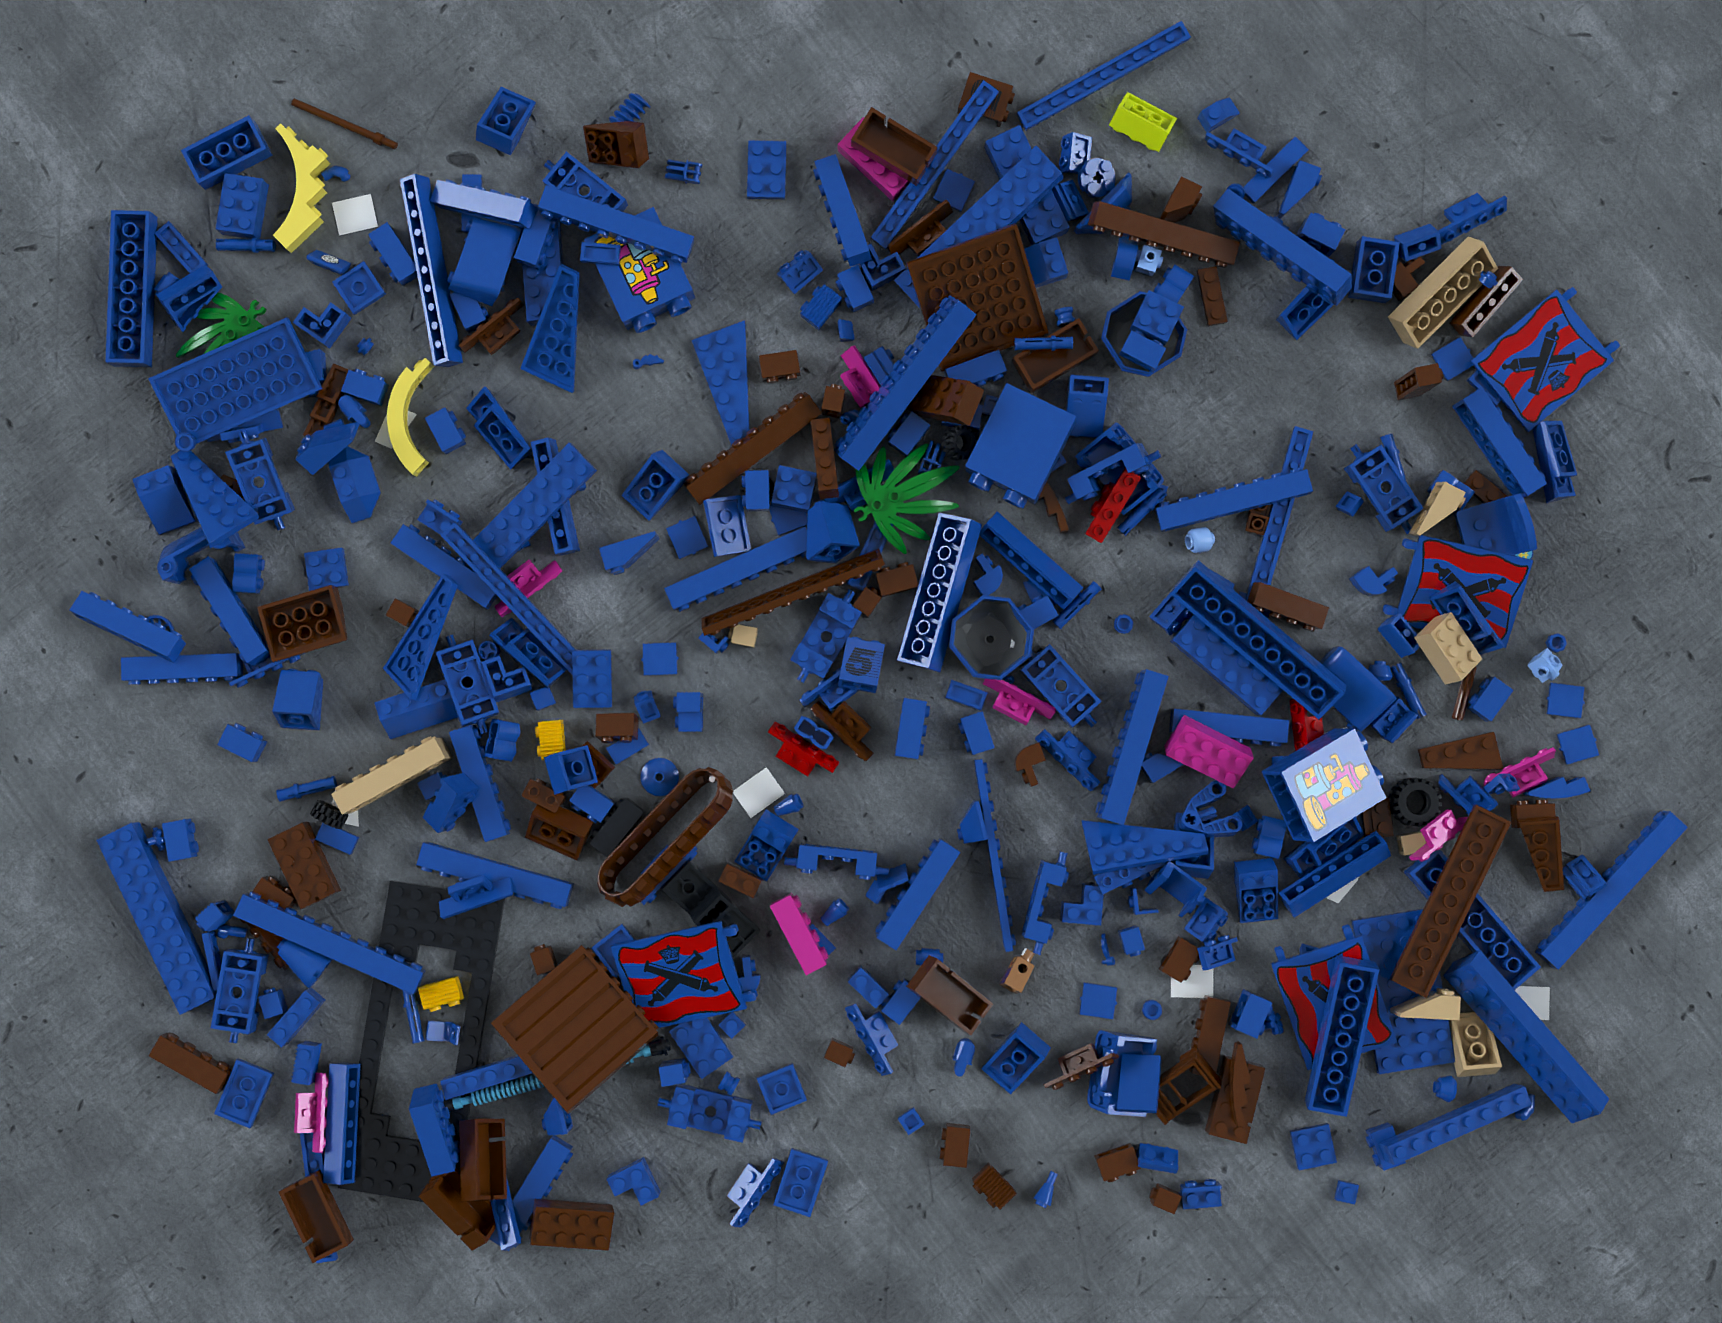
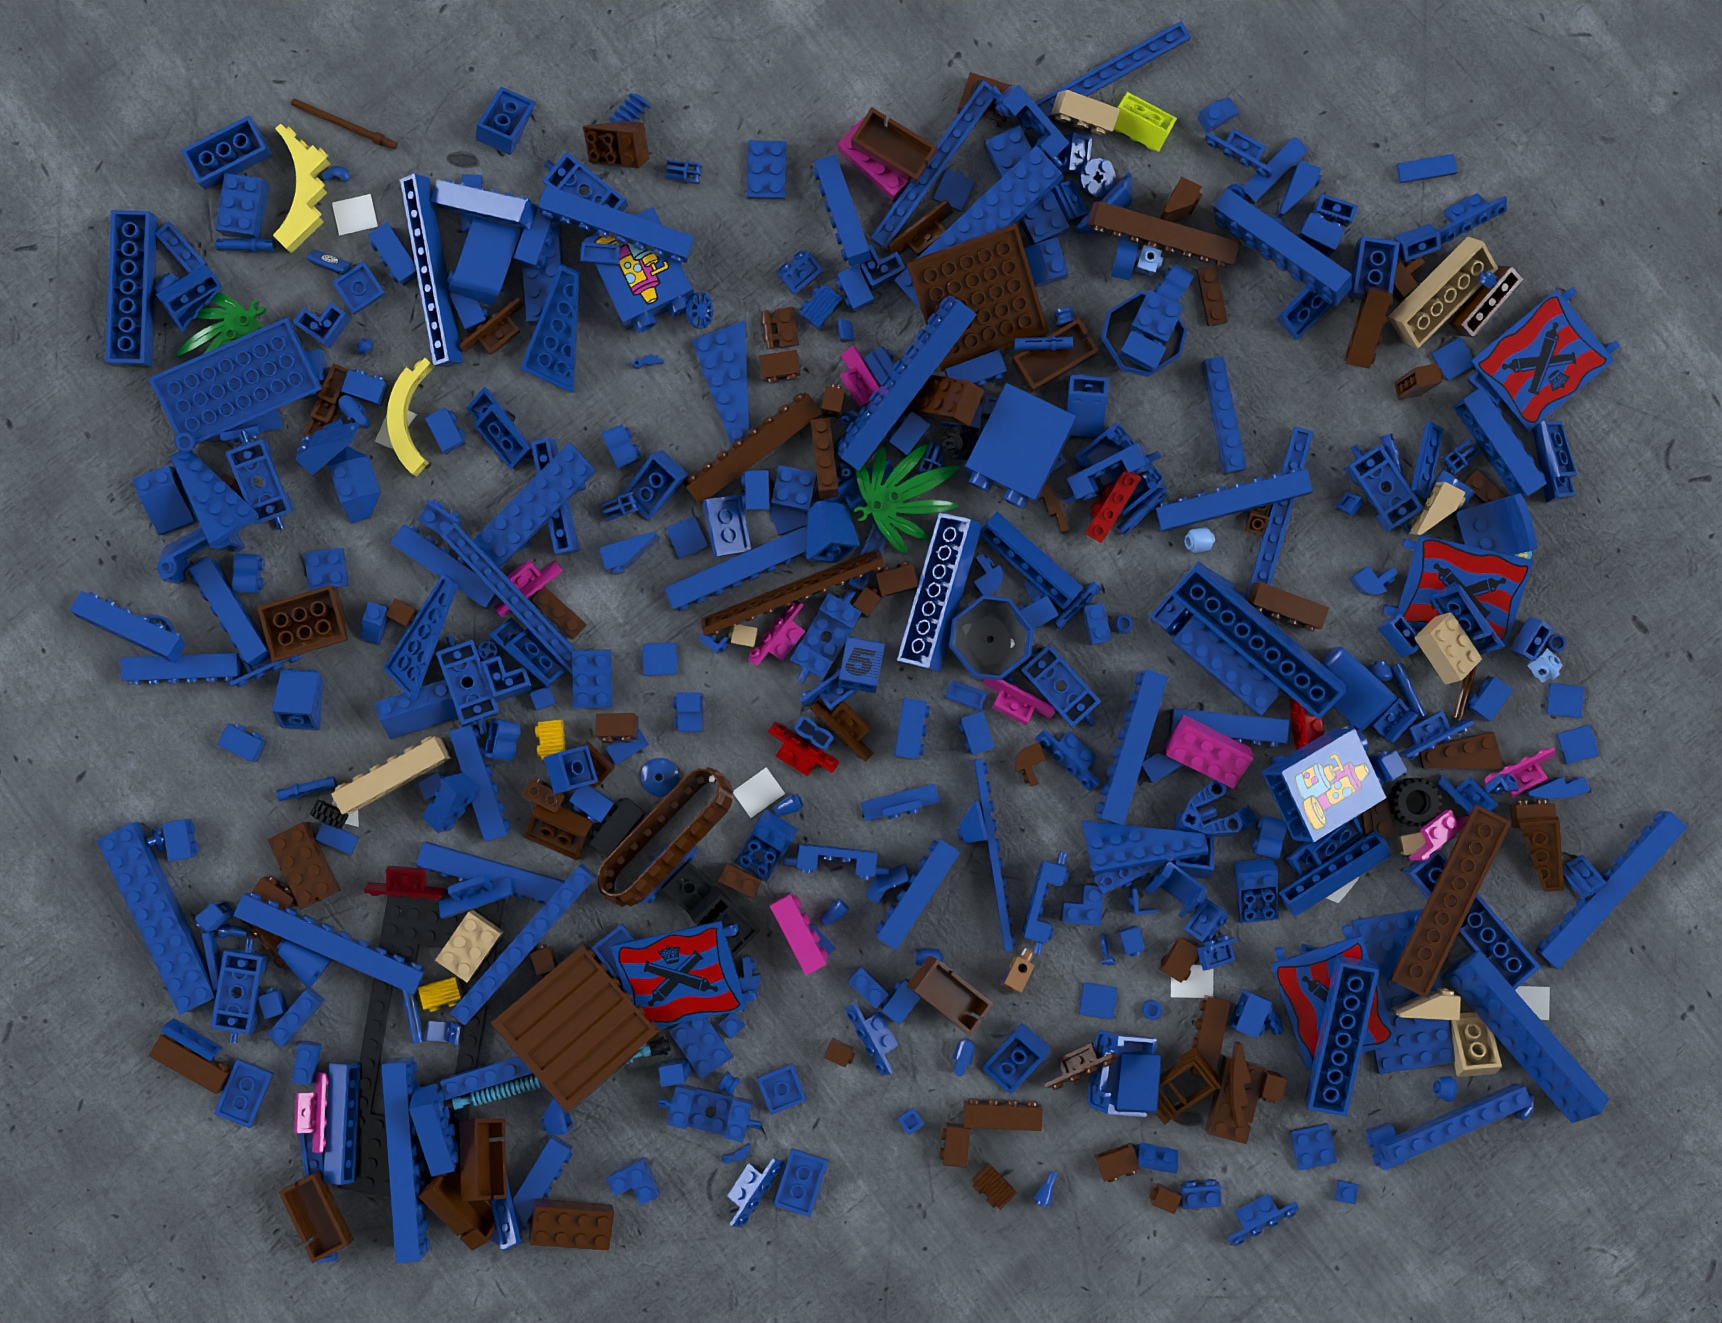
blue bracket [634,690,661,724] -> none
none -> blue tile [161,1018,222,1061]
none -> blue slope [361,602,389,645]
none -> dark red bracket [364,866,446,900]
none -> blue brick [381,1056,430,1264]
none -> tan brick [435,910,504,982]
none -> blue brick [450,863,597,1025]
none -> reddish brown plate [532,586,587,639]
none -> blue arm [600,492,640,522]
none -> blue brick [601,424,641,469]
none -> blue wheel [686,292,714,329]
none -> blue piece [722,1143,751,1164]
none -> dark pink bracket [748,600,805,666]
none -> reddish brown plate [761,307,799,349]
none -> blue plant [836,462,856,483]
none -> blue bracket [861,783,940,821]
none -> reddish brown brick [963,1098,1043,1131]
none -> blue brick [989,85,1069,168]
none -> tan brick [1051,90,1120,135]
none -> blue brick [1082,603,1112,645]
none -> blue brick [1201,356,1247,475]
none -> blue bracket [1227,1193,1299,1246]
none -> reddish brown brick [1259,1069,1287,1104]
none -> blue brick [1312,194,1358,228]
none -> reddish brown brick [1344,286,1393,369]
none -> brick [1368,750,1408,782]
none -> blue tile [1396,154,1457,183]
none -> blue bracket [1398,711,1474,759]
none -> blue tile [1411,421,1444,499]
none -> blue arm [1442,438,1481,475]
none -> blue brick [1509,617,1554,661]

